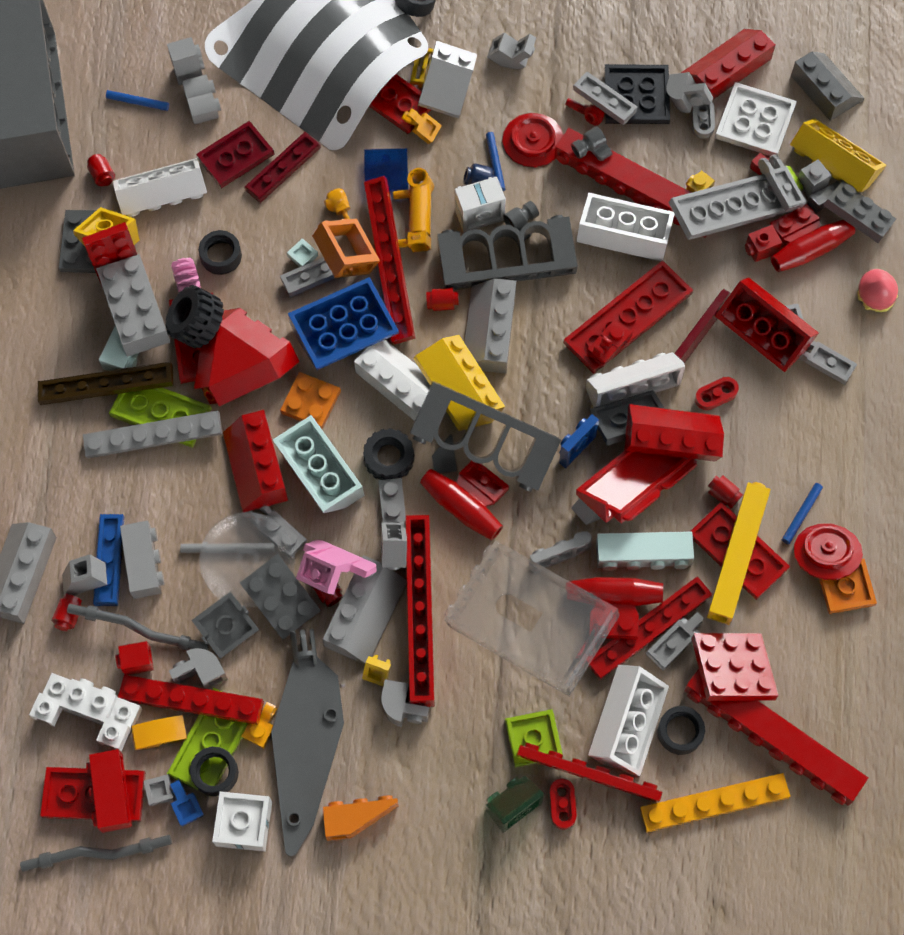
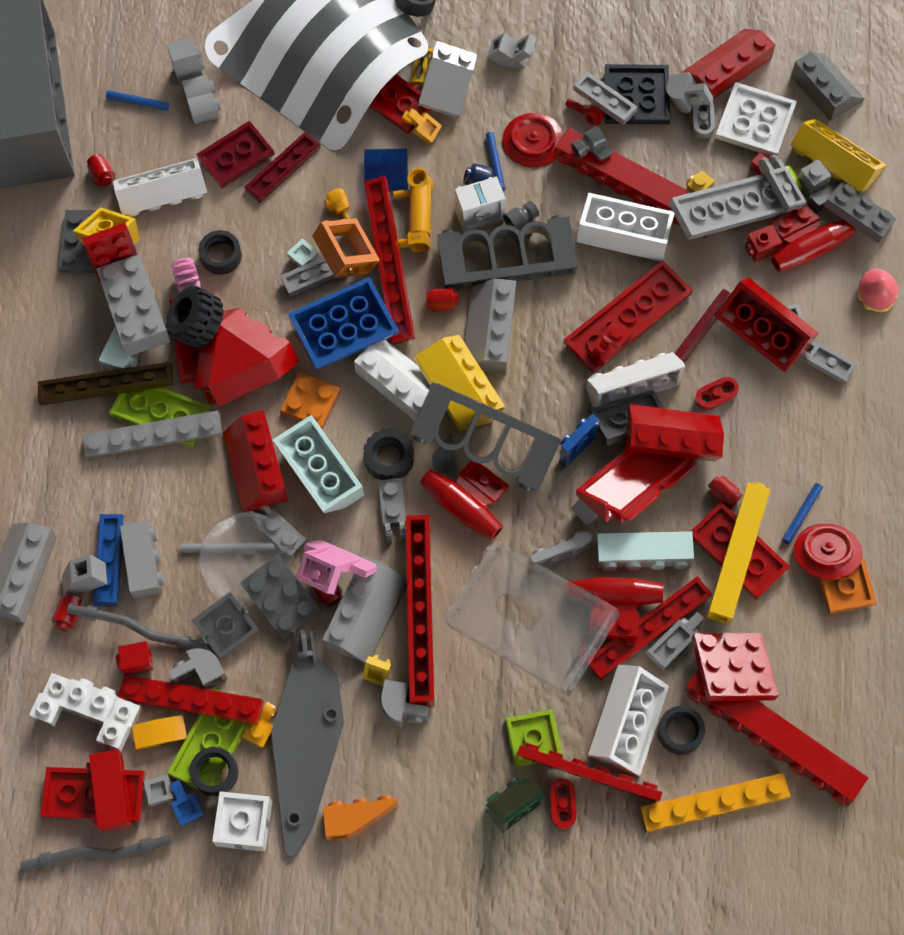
light grey brick [381,523,407,570] -> none

